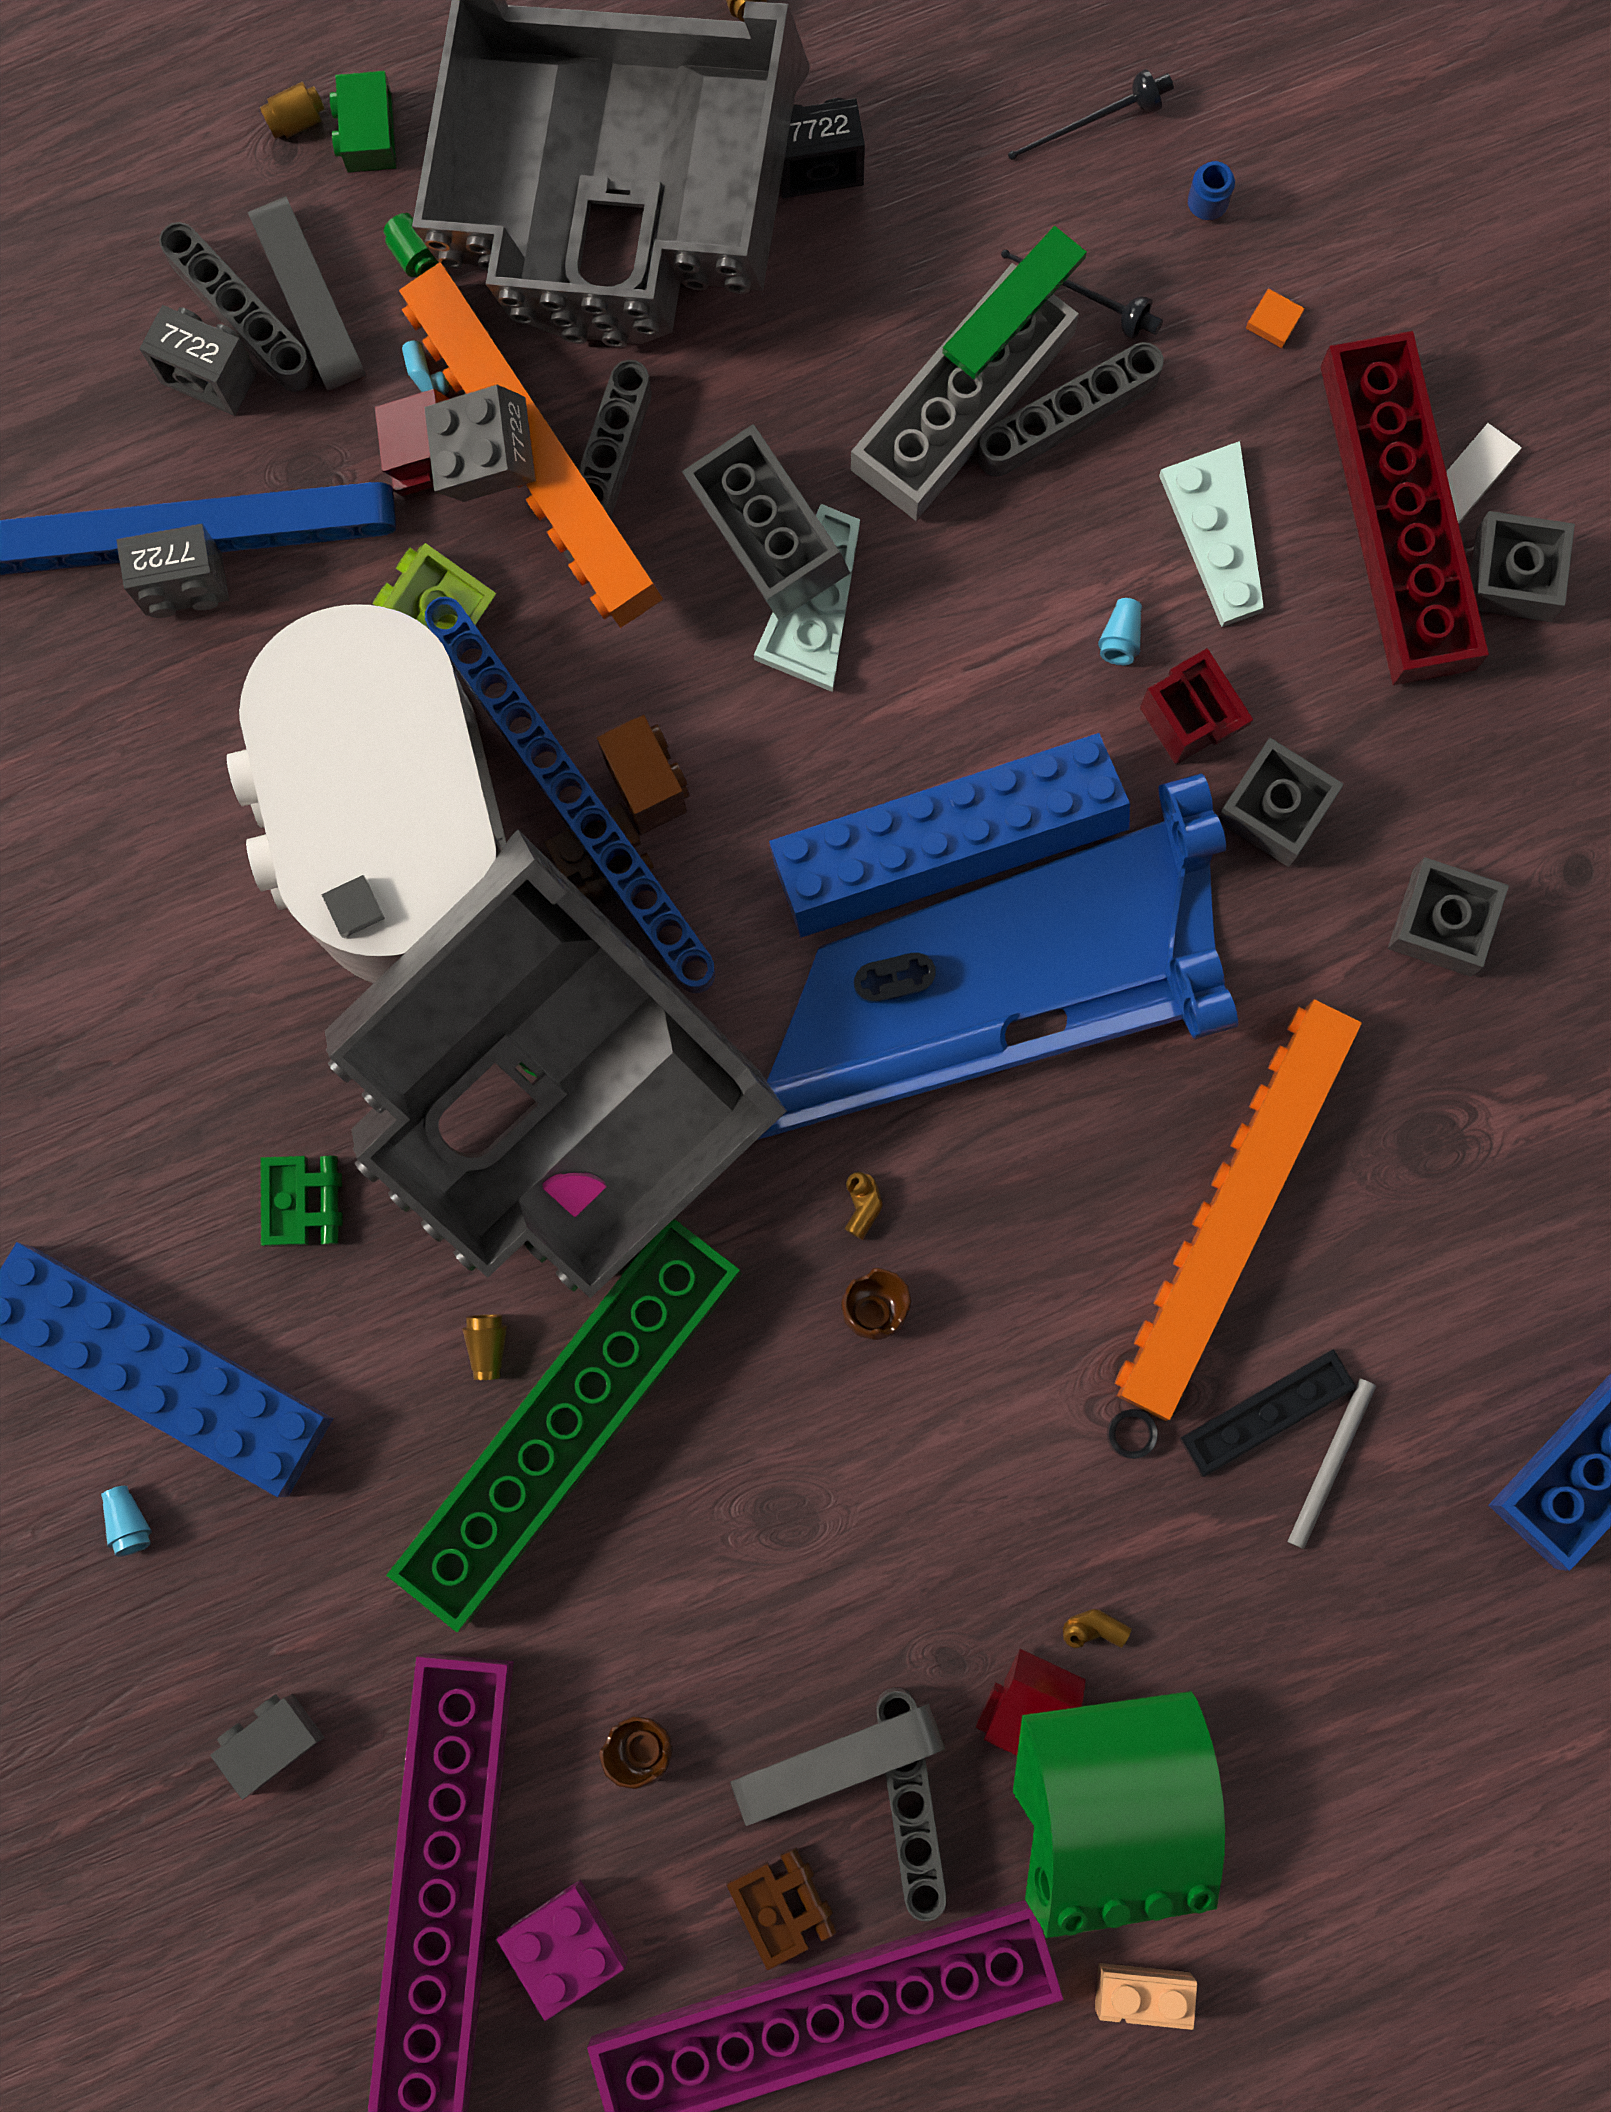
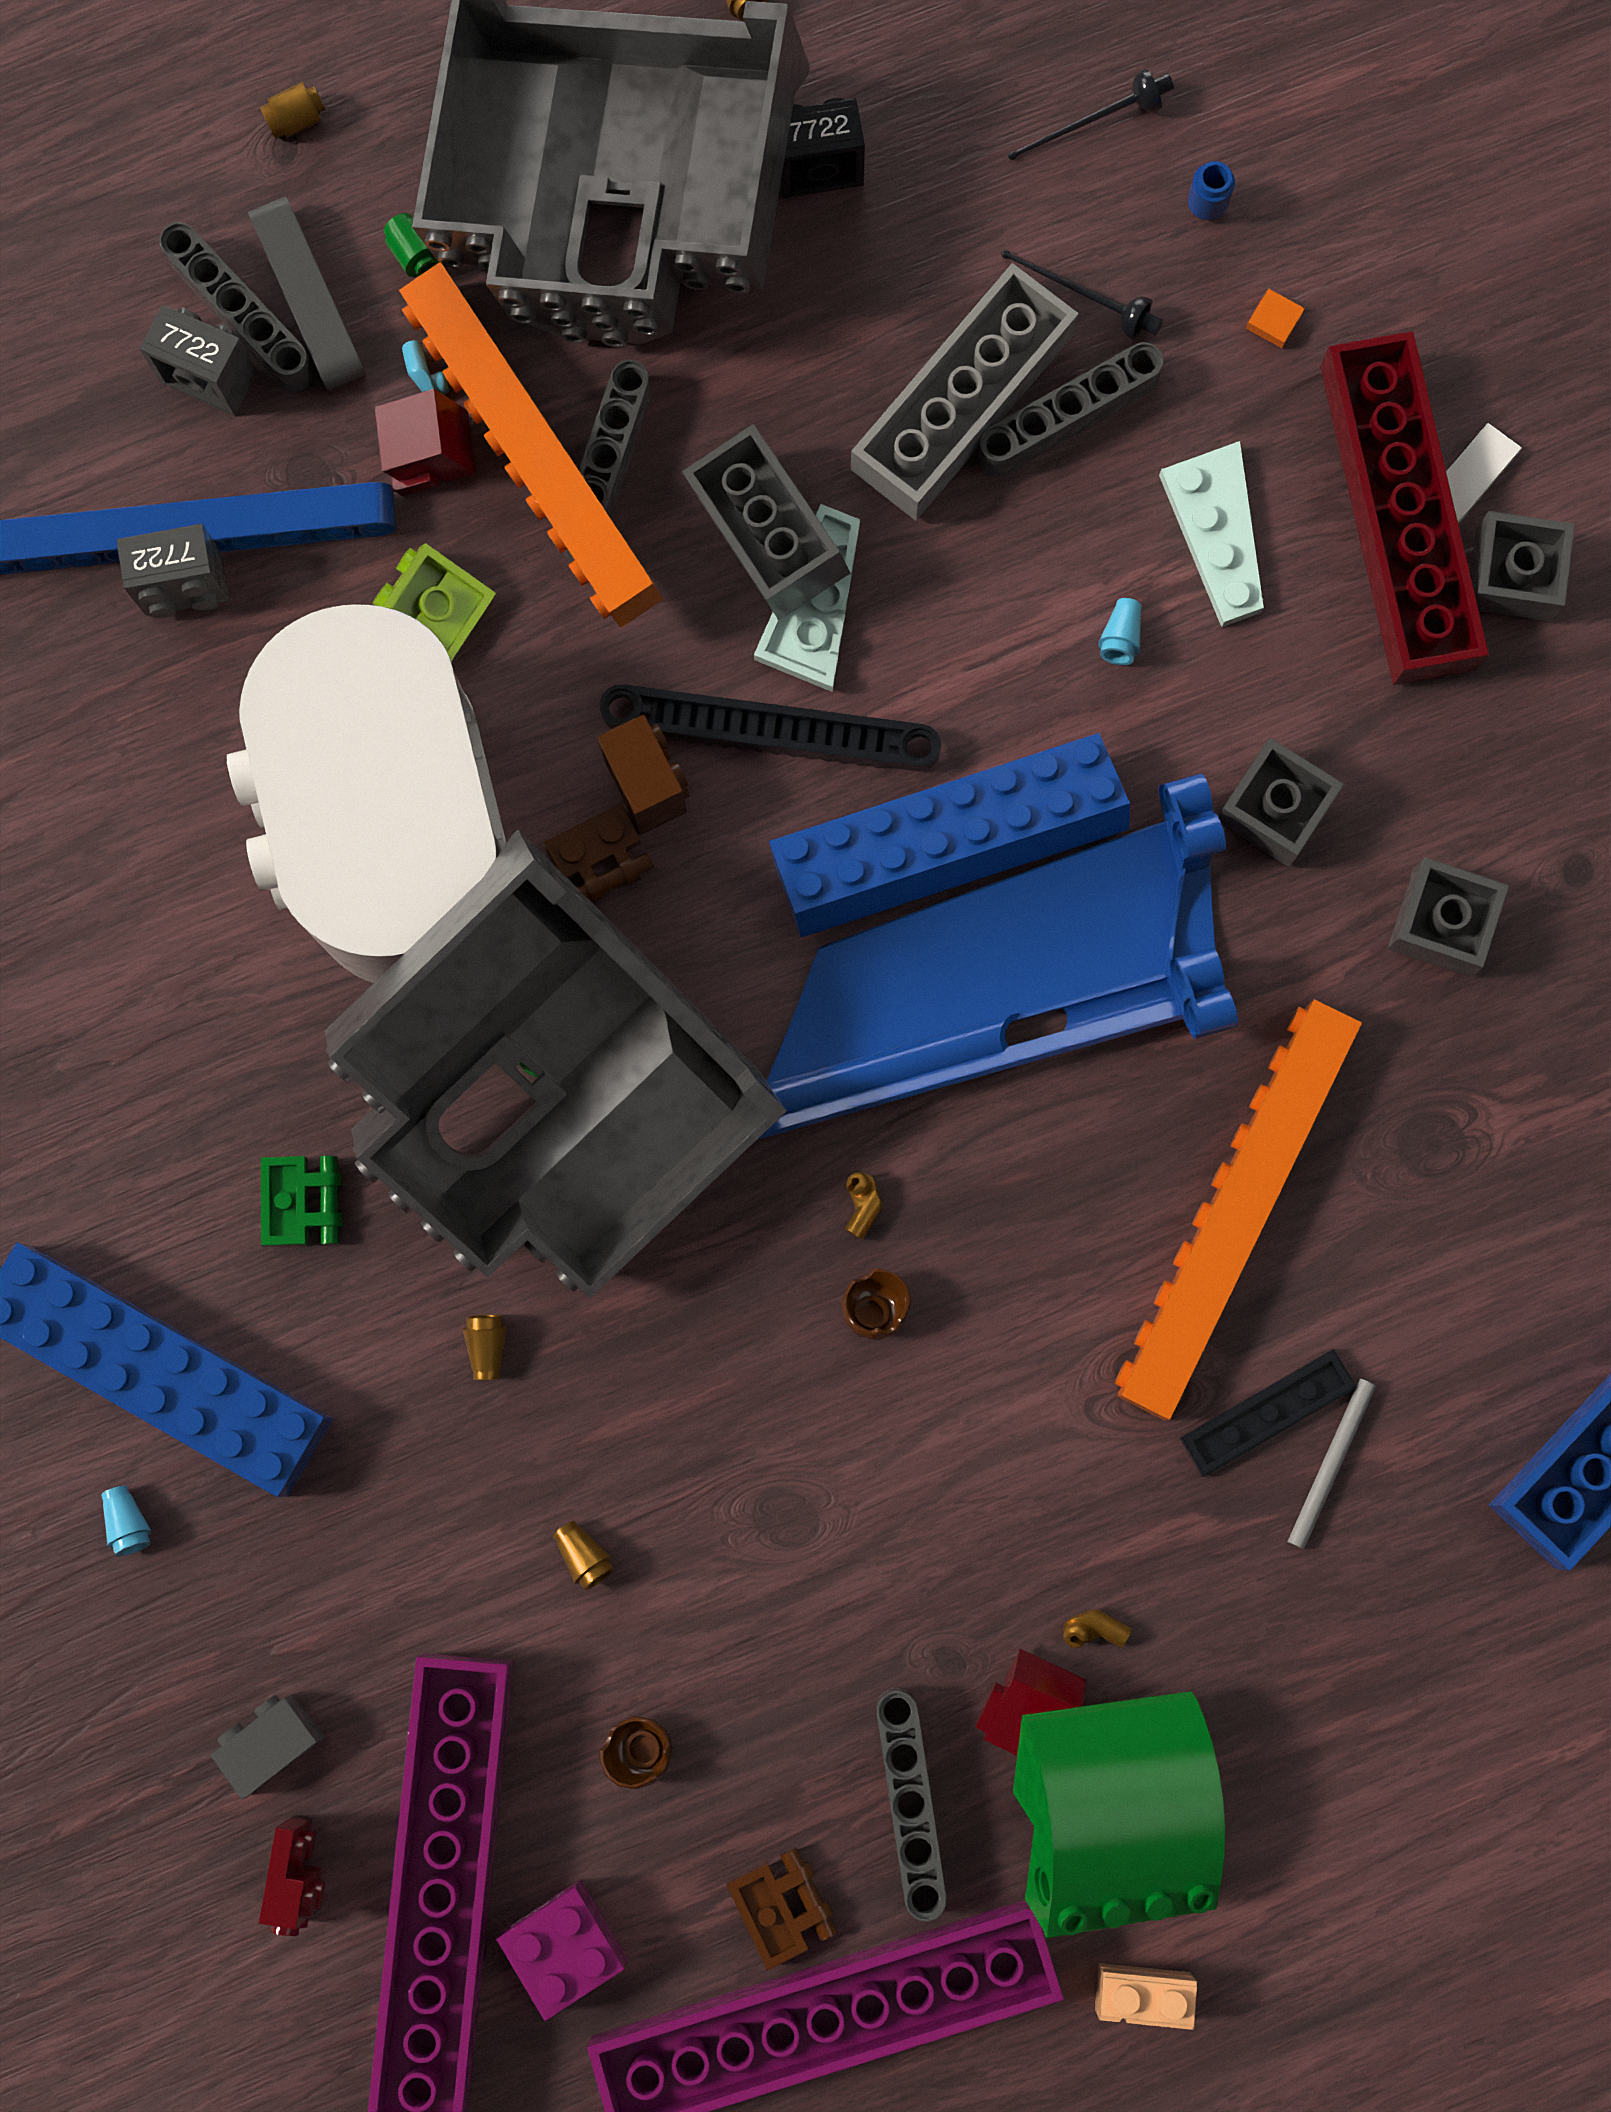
dark grey tile [321,875,385,938] -> none
green brick [330,71,397,173] -> none
green brick [386,1219,742,1633] -> none
dark grey brick [424,385,536,502] -> none
blue beam [425,597,715,993] -> none
dark pink tile [542,1172,607,1217] -> none
dark grey beam [730,1704,946,1826] -> none
black beam [854,952,936,1003] -> none
green tile [942,225,1087,380] -> none
black piece [1107,1409,1158,1459] -> none
dark red plate [1140,648,1253,765] -> none
none -> dark red plate [258,1816,326,1936]
none -> pearl gold cone [553,1521,615,1591]
none -> black gear [600,684,941,771]

